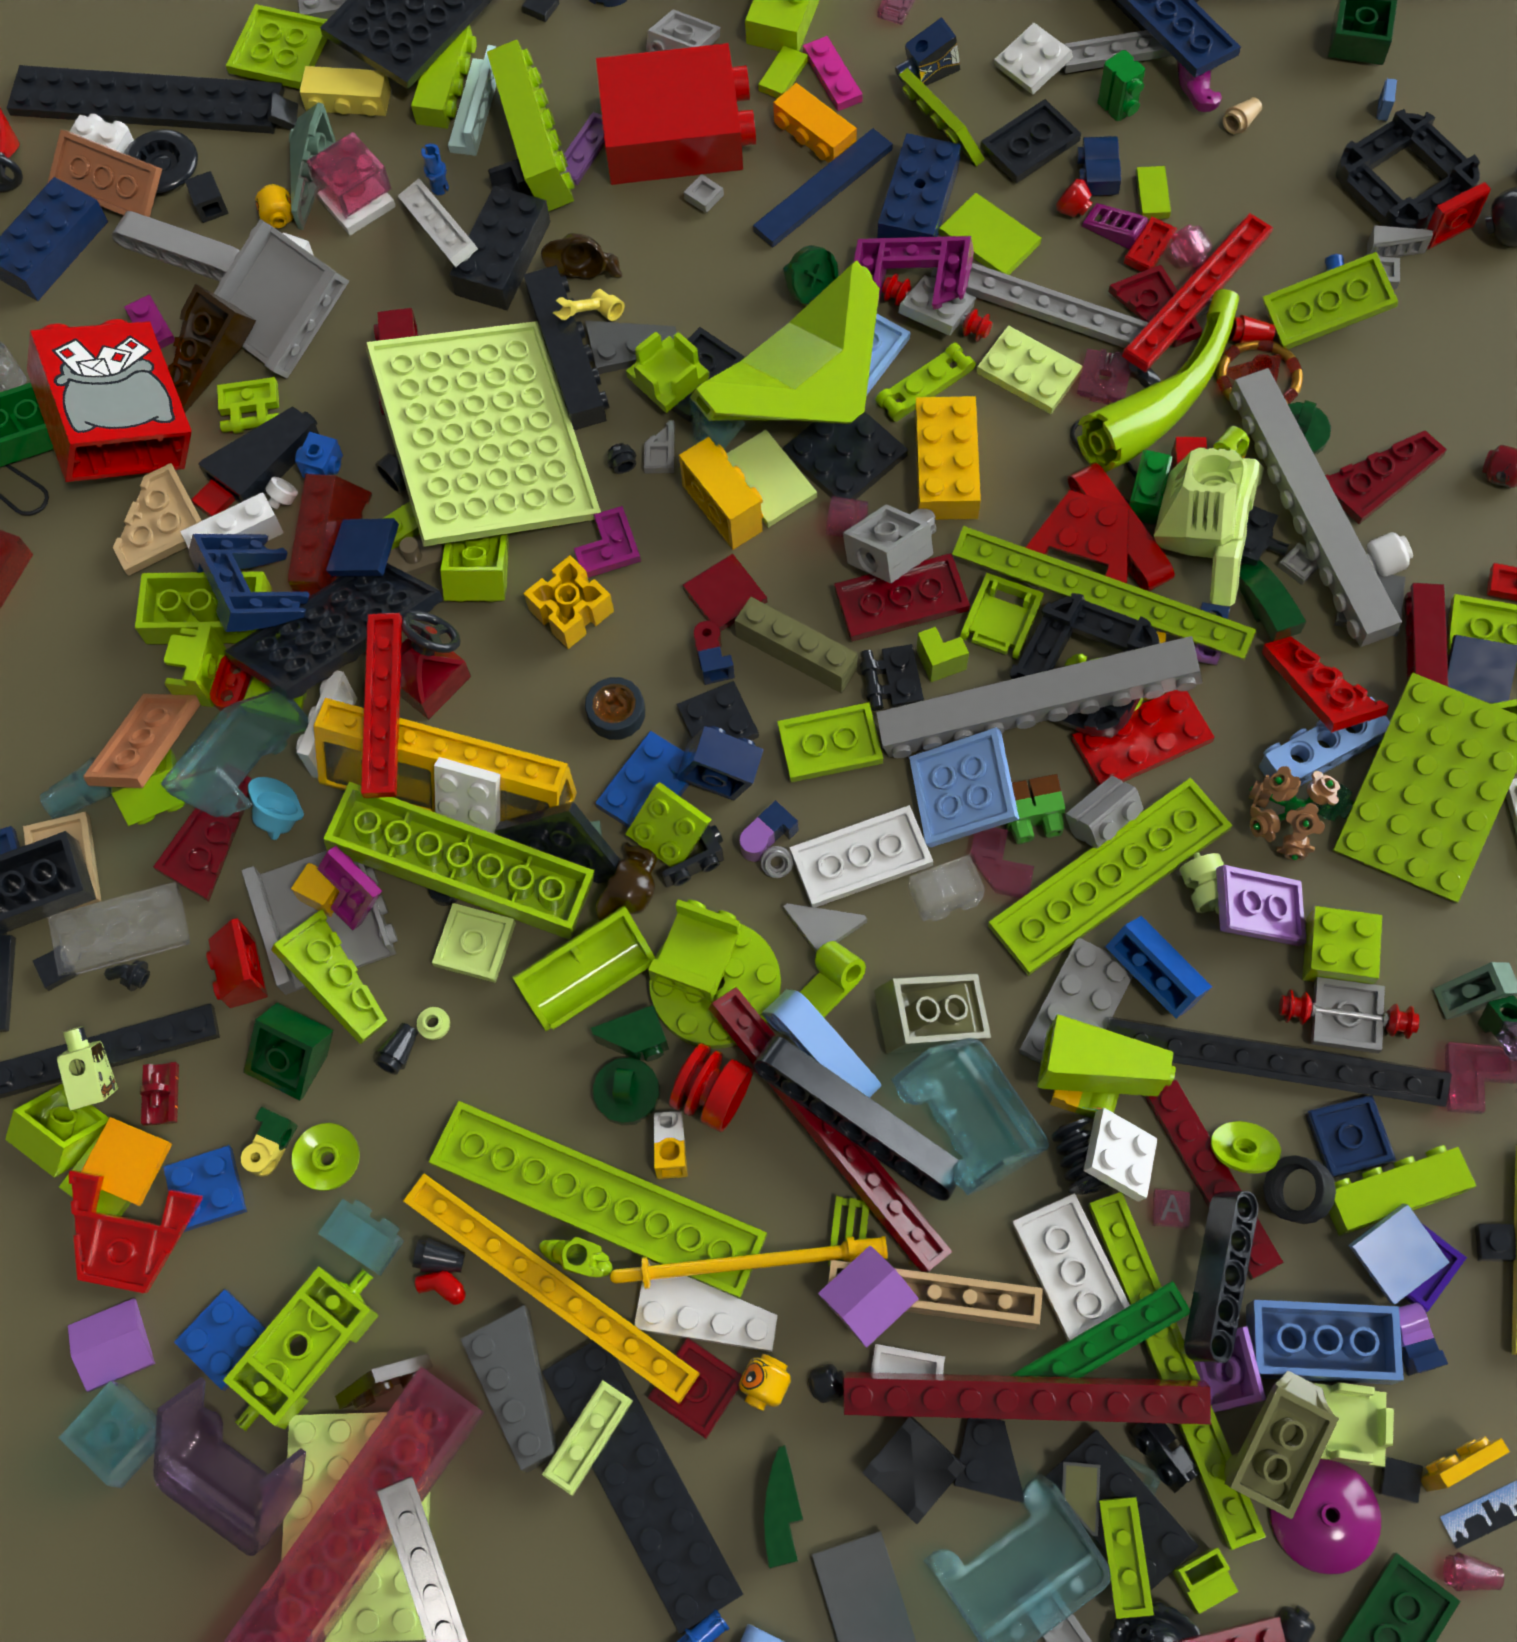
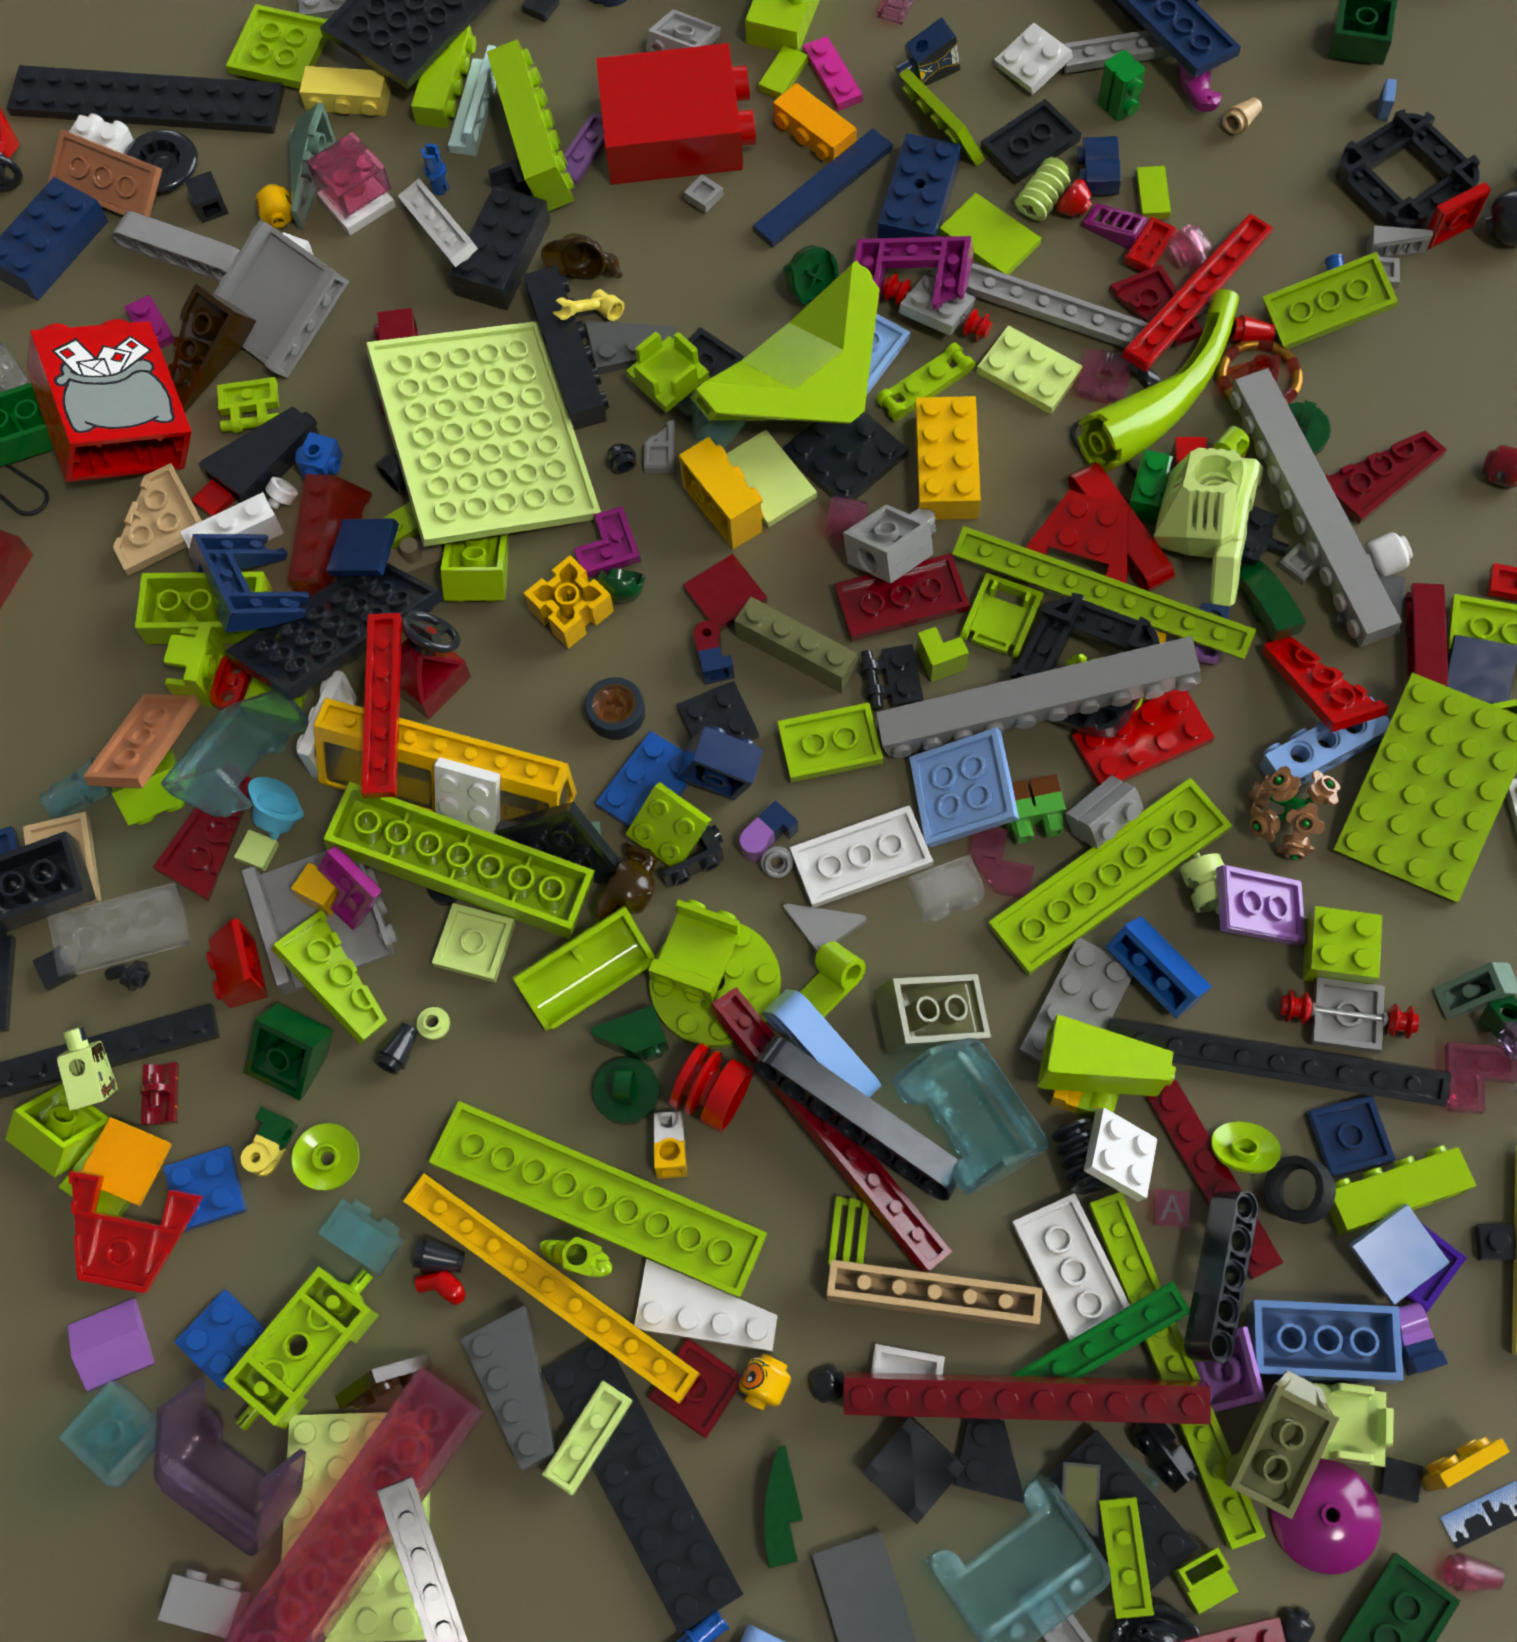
black tile [267,93,298,130] -> none
yellow bar [610,1236,888,1290] -> none
medium lavender slope [818,1245,919,1348] -> none
clear green gear [1316,782,1354,821] -> none
none -> light grey brick [158,1569,251,1639]
none -> yellowish green tile [234,830,280,872]
none -> dark green hair [597,568,646,603]
none -> yellowish green piece [1014,157,1071,222]

